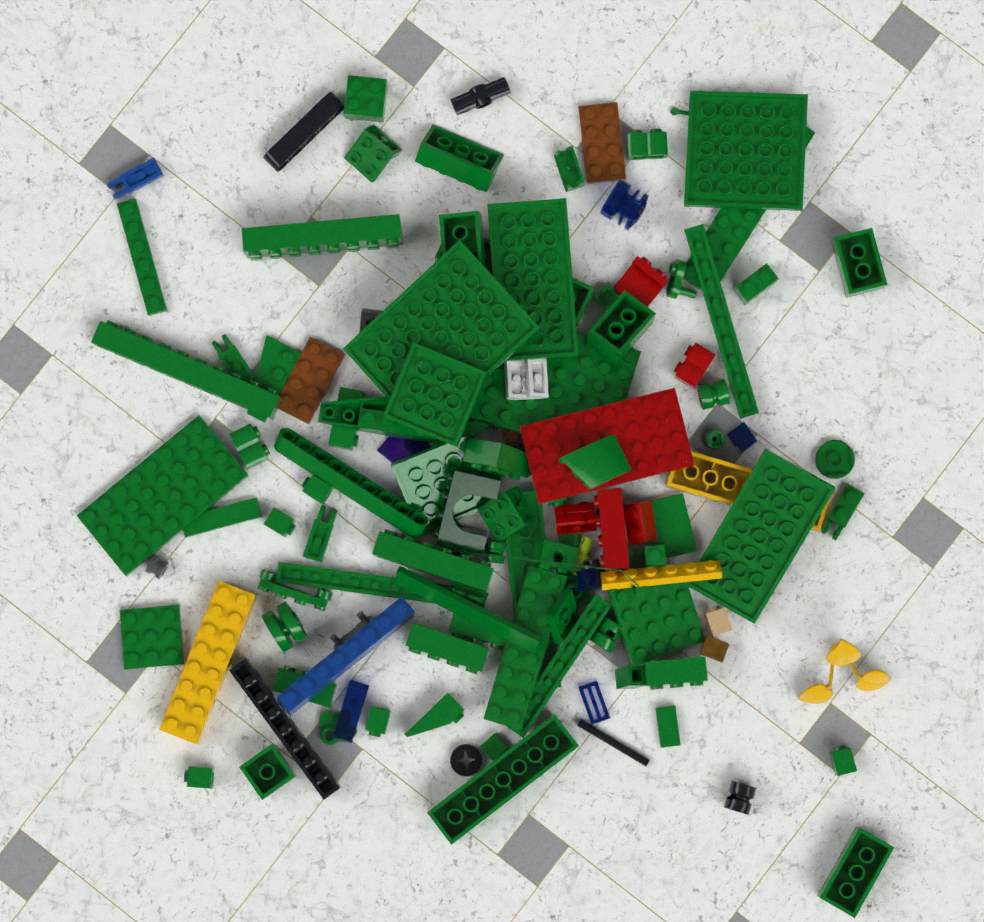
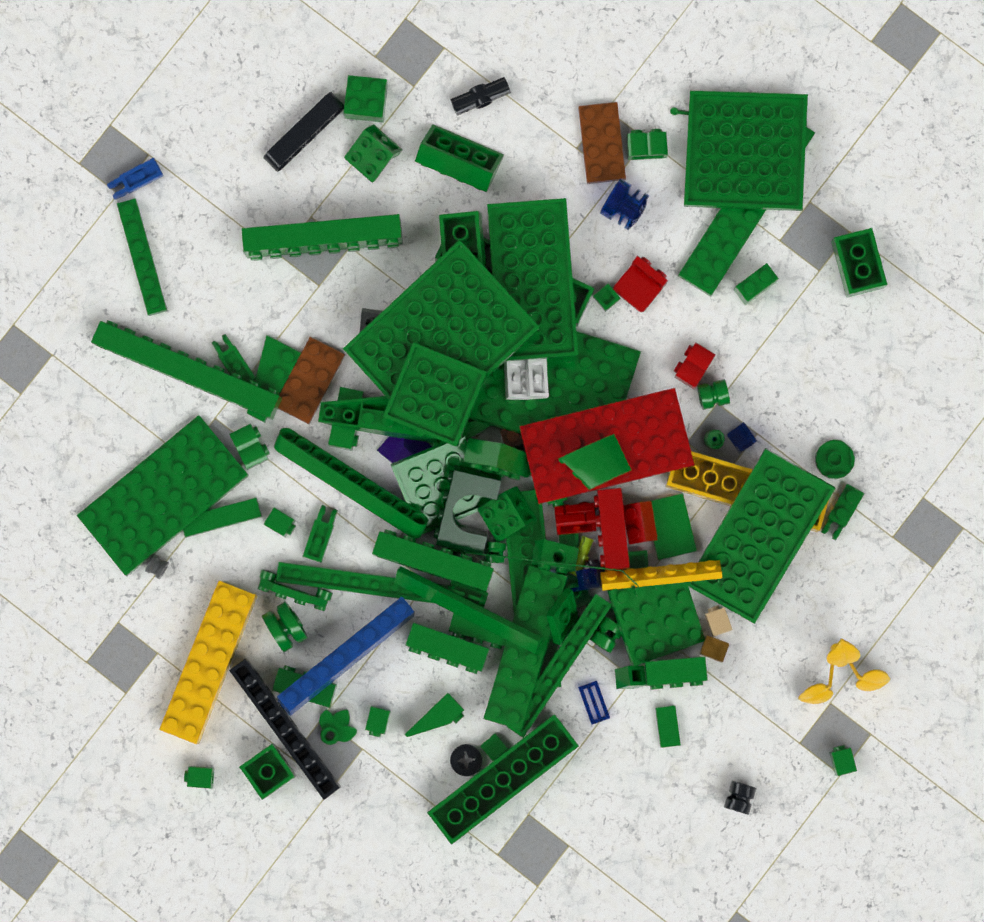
green plate [120,605,185,670] -> none
green brick [302,475,334,505] -> none
dark grey piece [330,611,373,650] -> none
clear blue tile [332,680,369,743] -> none
green hinge [554,145,585,192] -> none
black bar [577,719,650,766] -> none
green brick [586,290,656,364] -> none
green brick [645,545,669,567] -> none
green piece [666,259,697,299] -> none
green plate [684,224,759,419] -> none
green brick [817,826,894,918] -> none

